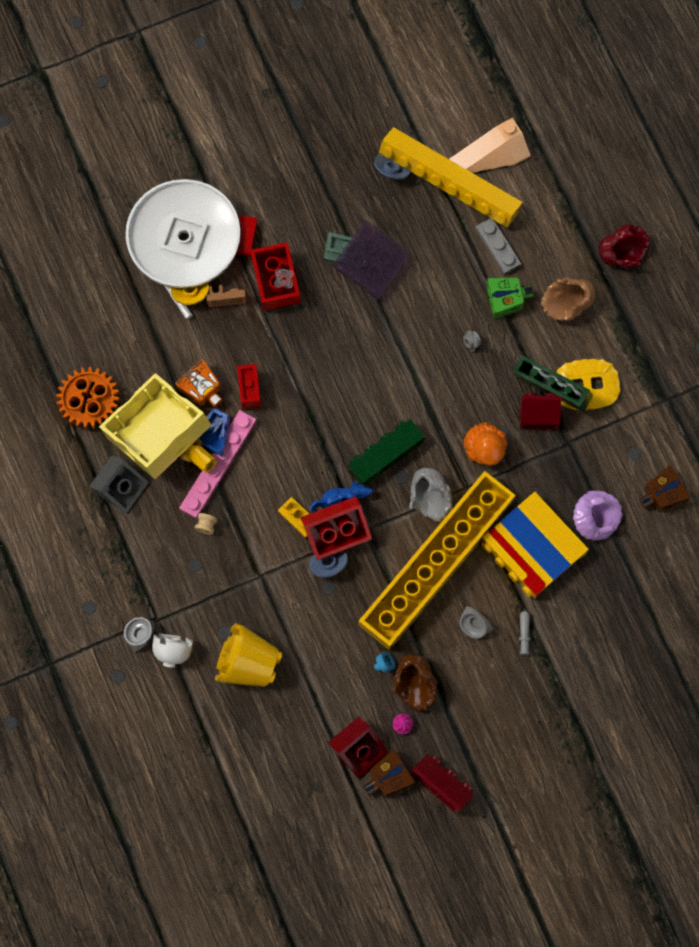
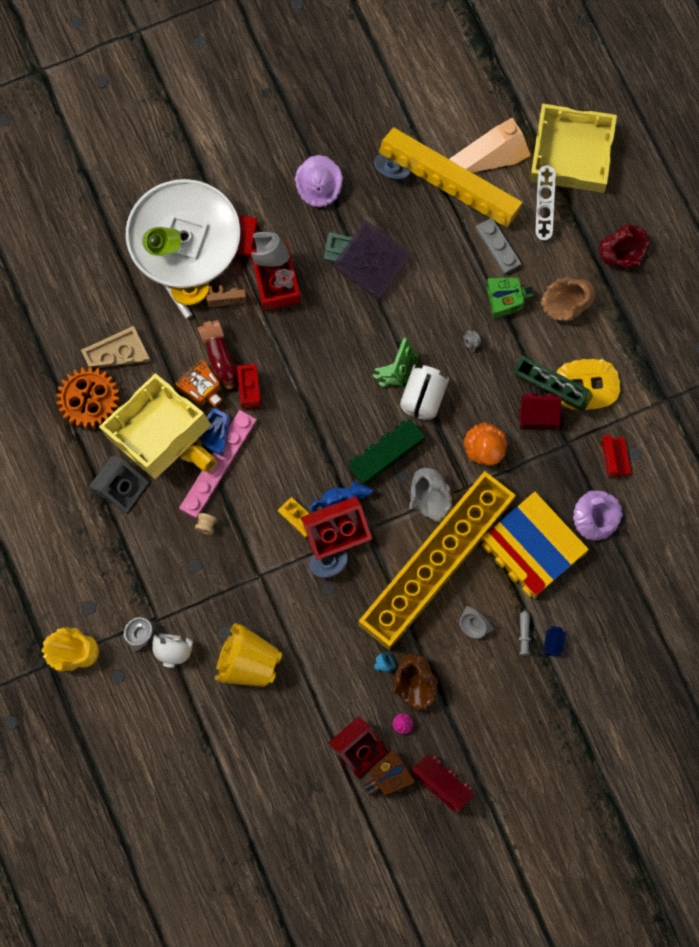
reddish brown torso [639,465,690,512] -> none
none -> yellow hair [41,627,99,672]
none -> tan wing [81,326,150,369]
none -> lime cap [142,227,181,256]
none -> dark red piece [197,320,238,389]
none -> light grey piece [251,232,290,267]
none -> lavender piece [295,155,343,207]
none -> bright green plate [373,338,418,389]
none -> white cylinder [400,365,449,420]
none -> light yellow tile [530,104,617,193]
none -> white beam [535,165,556,240]
none -> clear blue brick [543,626,566,657]
none -> red panel [601,435,631,478]

